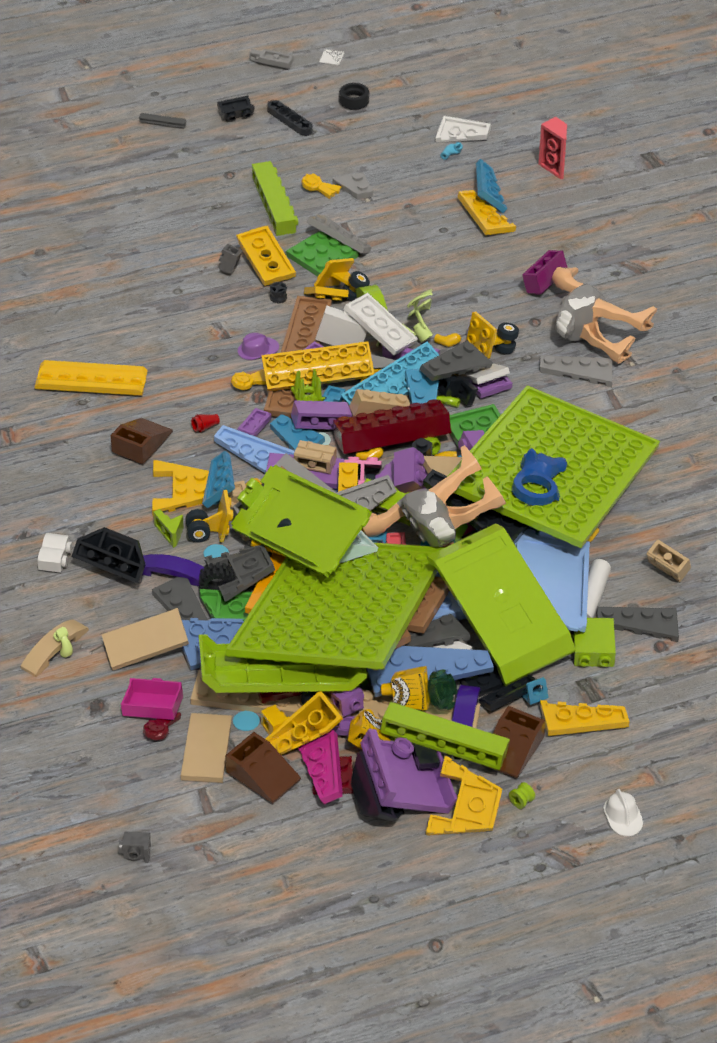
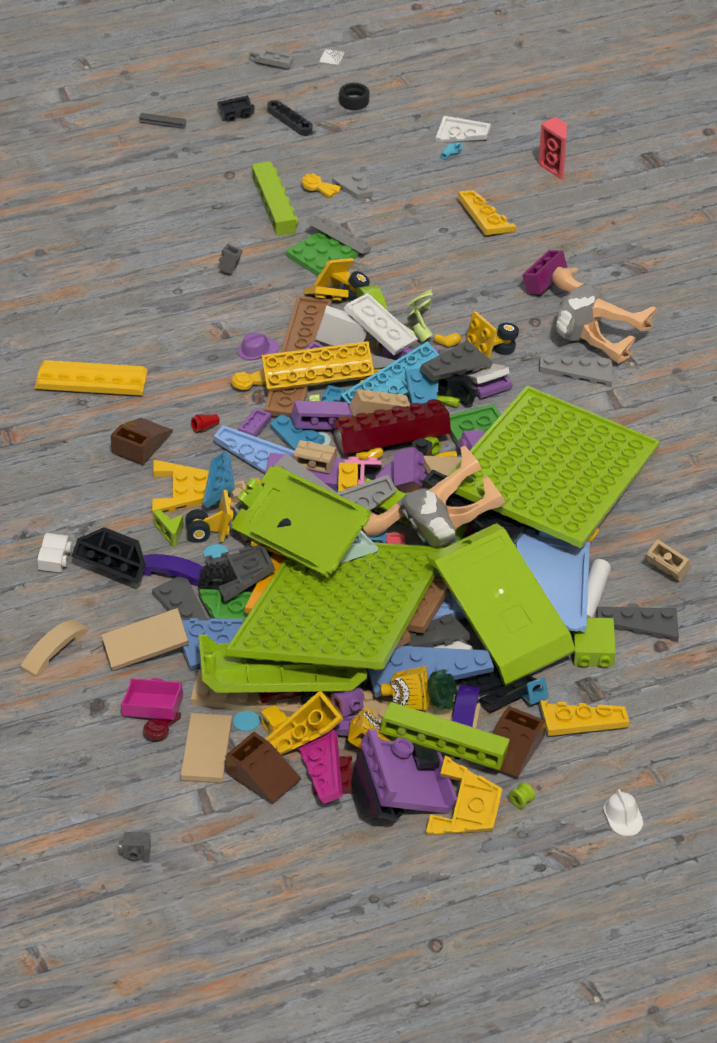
yellowish green arm [53,627,73,658] -> none
yellow hinge [236,226,296,286] -> none
black wheel [270,282,287,304] -> none
lime piece [291,369,326,401] -> none
dark azure wing [476,159,507,213] -> none
blue animal [512,448,567,506] -> none

